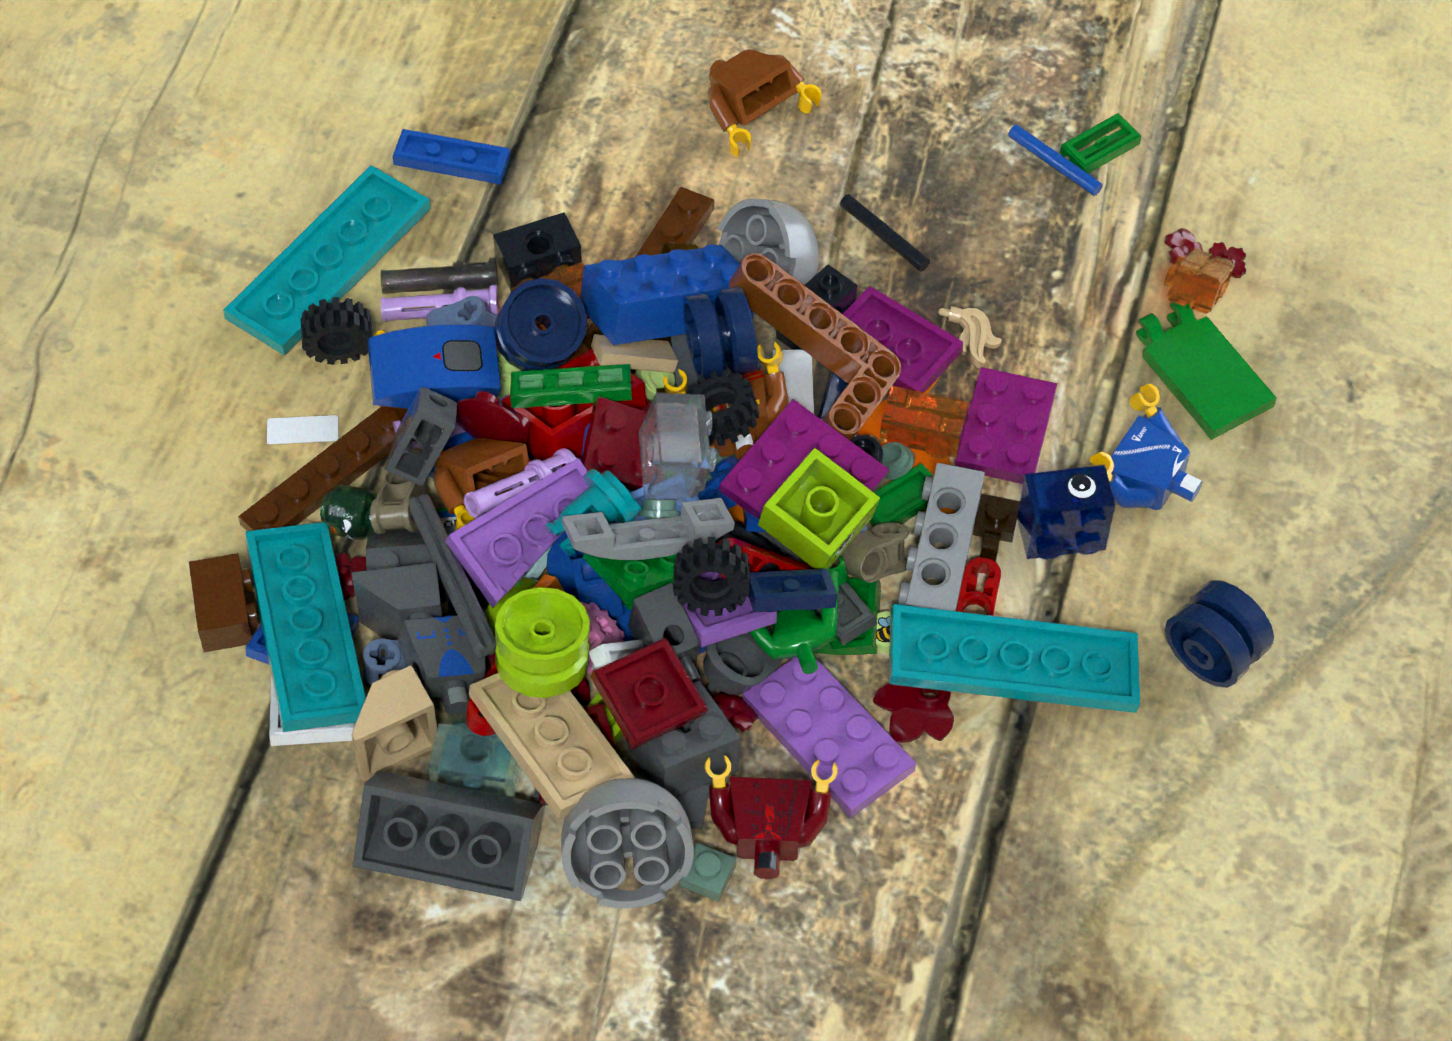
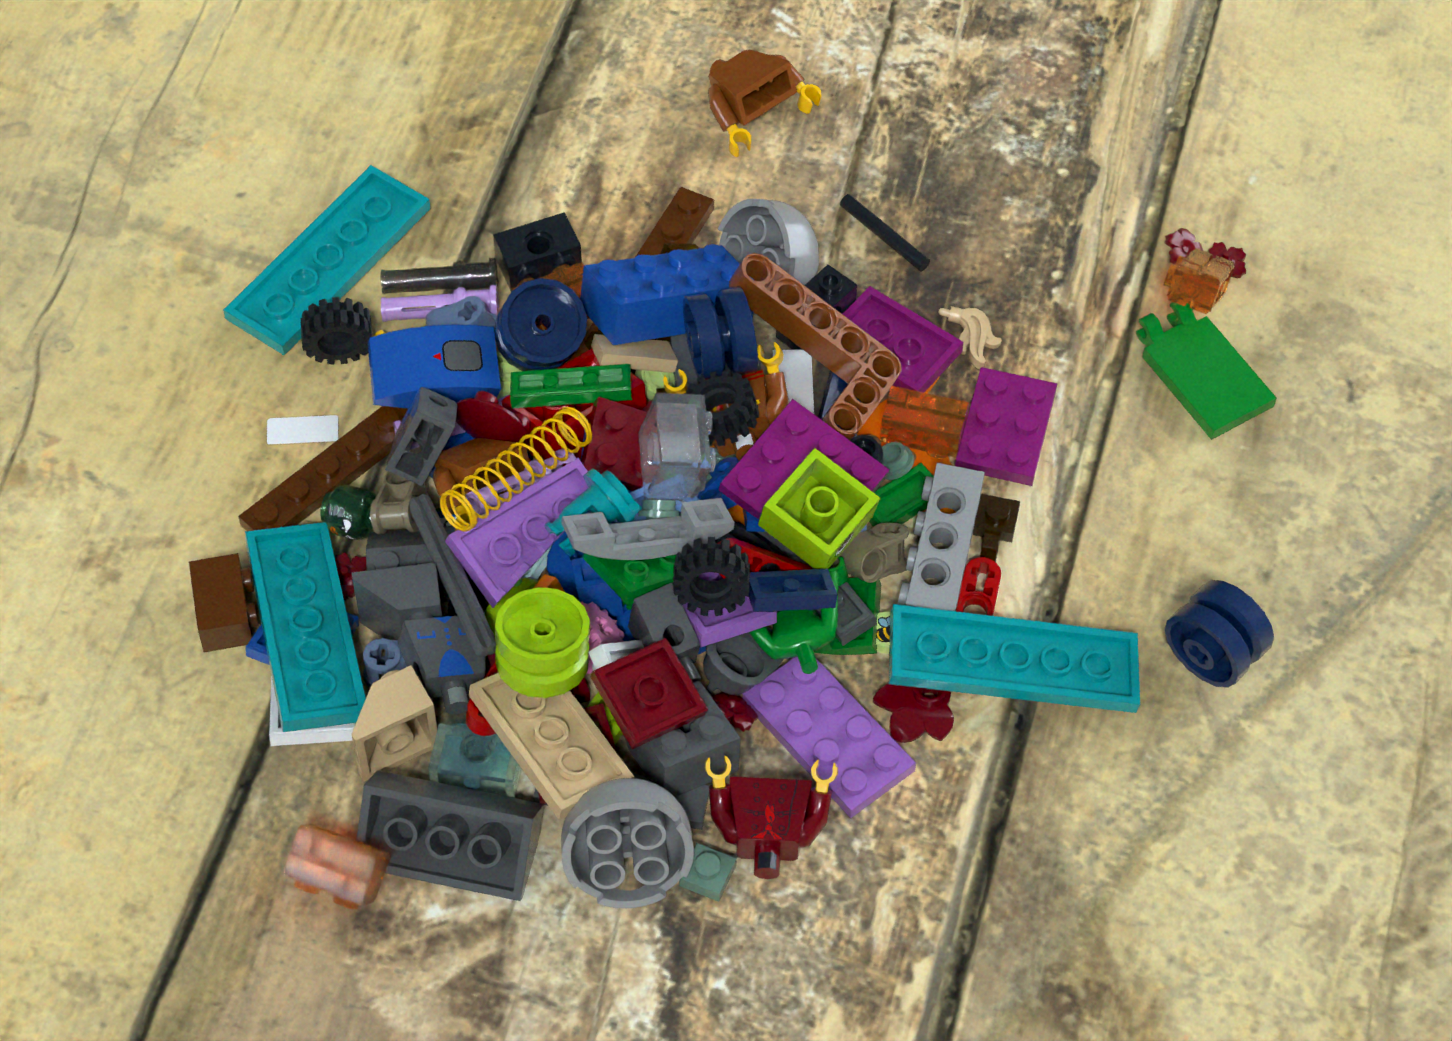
blue tile [392,129,510,185] -> none
blue bar [1008,124,1103,196] -> none
clear blue brick [1017,465,1116,560] -> none
green tile [1060,113,1142,173] -> none
blue torso [1084,384,1203,510] -> none
none -> clear orange brick [283,823,391,909]
none -> yellow piece [440,407,592,532]

